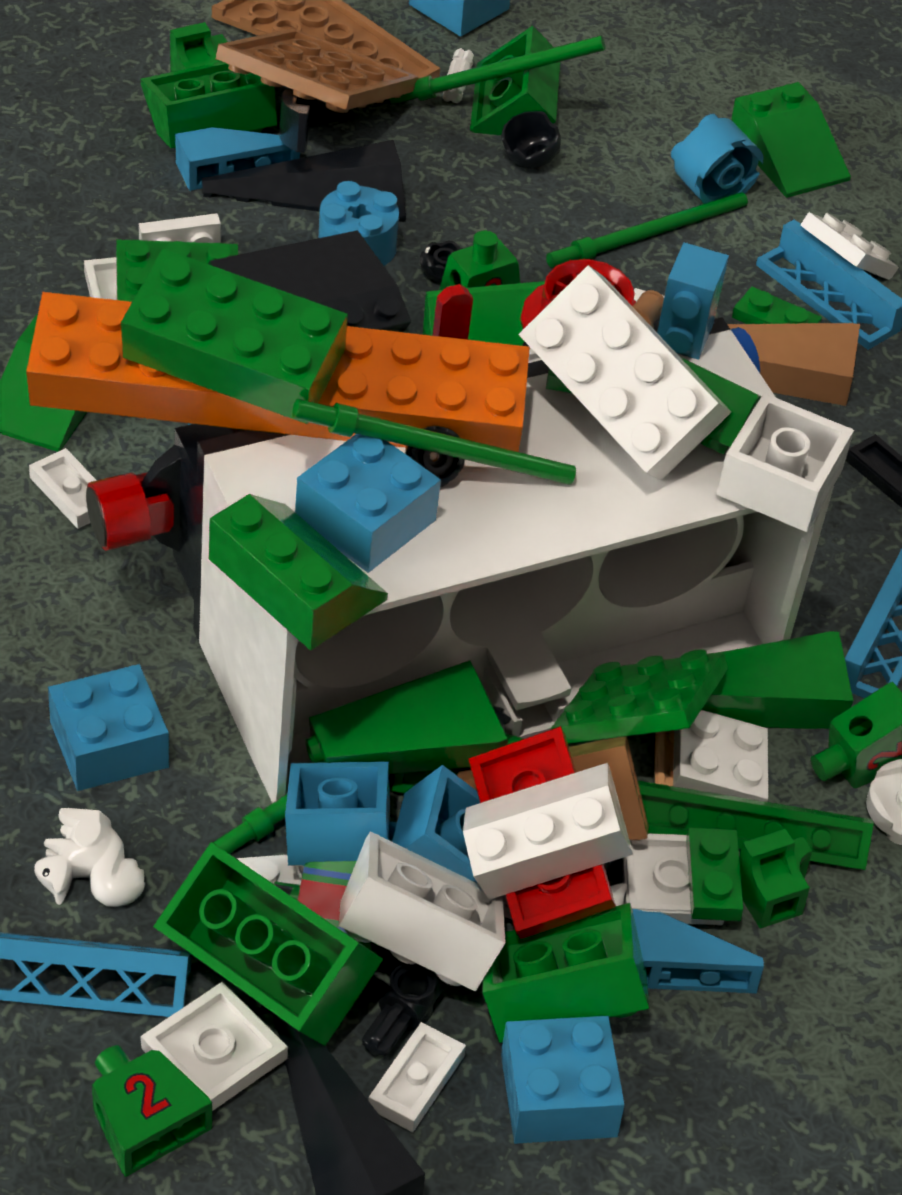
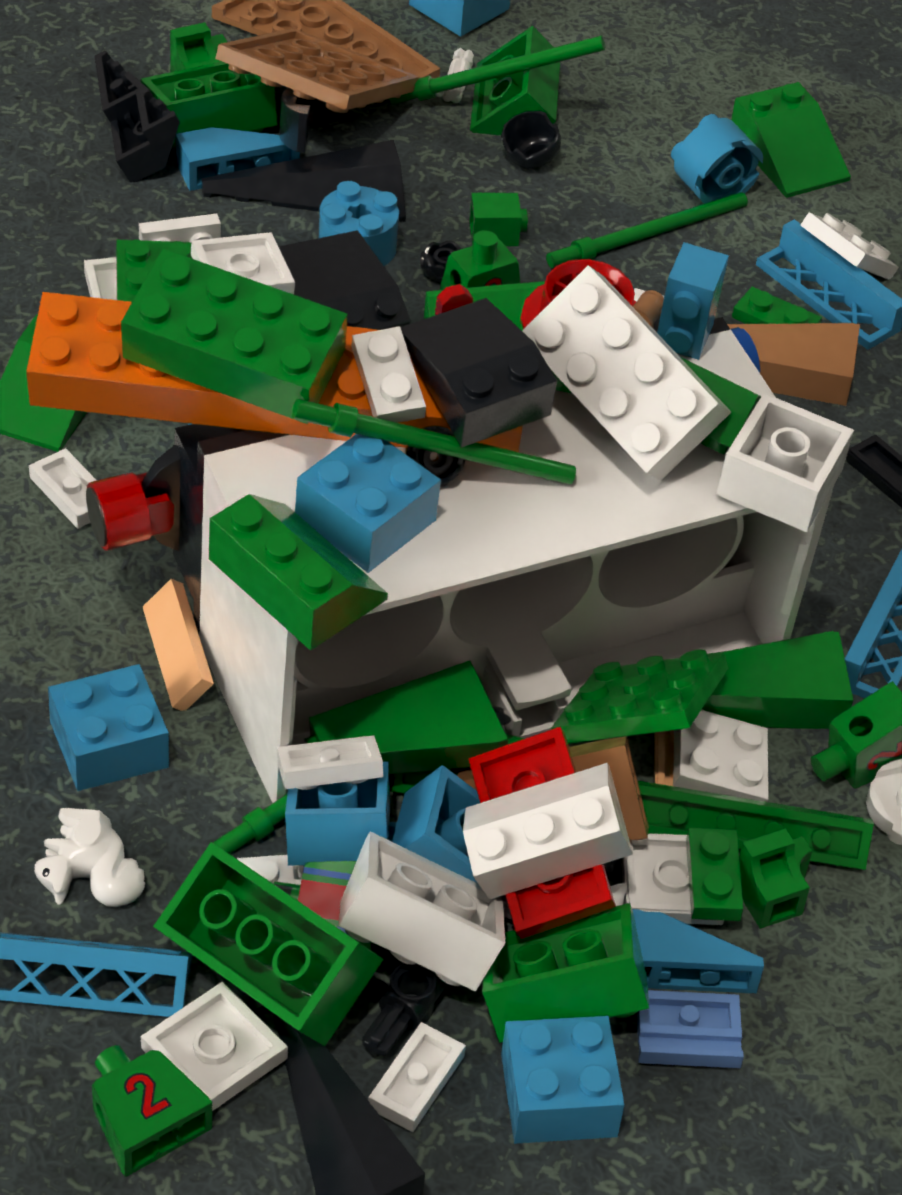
none -> black wedge [94,51,180,183]
none -> light nougat tile [142,579,214,711]
none -> white plate [191,232,295,295]
none -> white plate [277,735,383,790]
none -> white plate [351,326,426,423]
none -> black slope [400,298,557,448]
none -> green brick [469,193,528,246]
none -> medium blue plate [637,990,744,1068]

